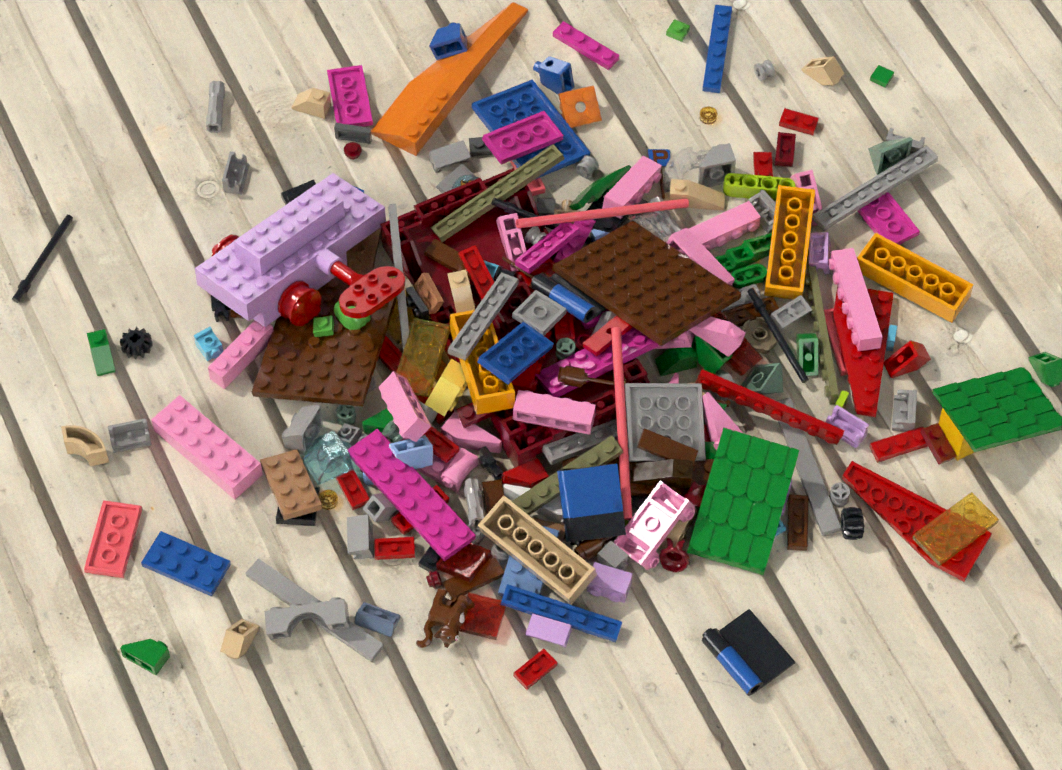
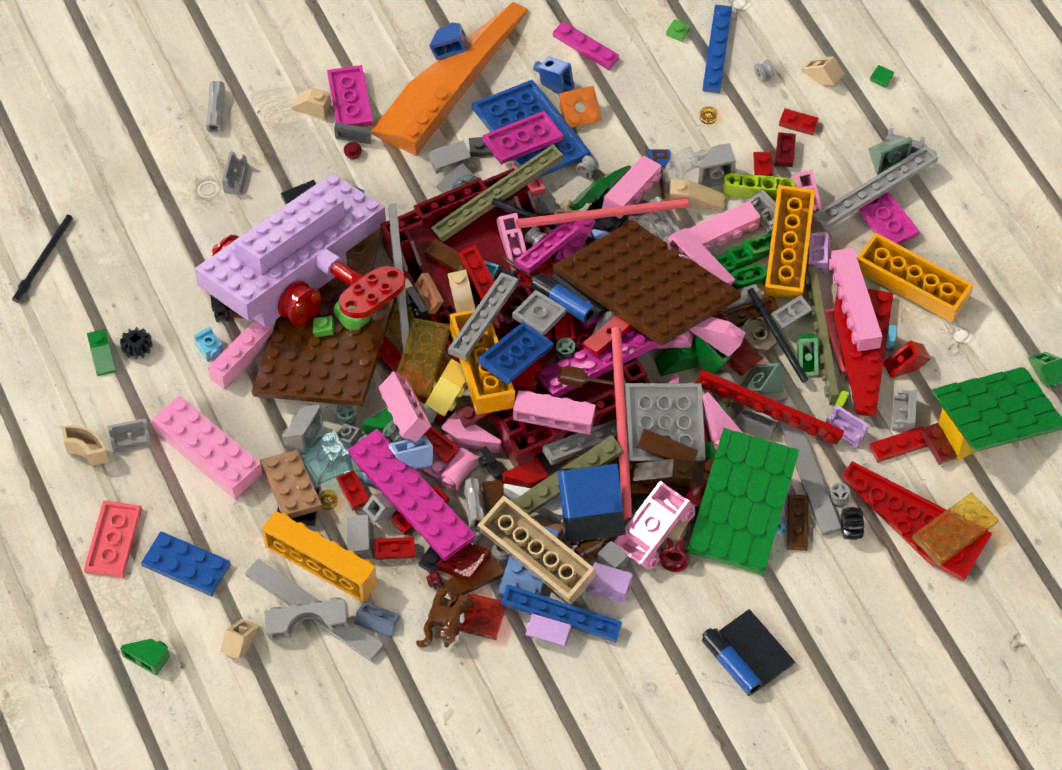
red plate [513,648,557,690] -> none
none -> light orange brick [262,511,377,603]
none -> light grey slope [735,408,778,441]

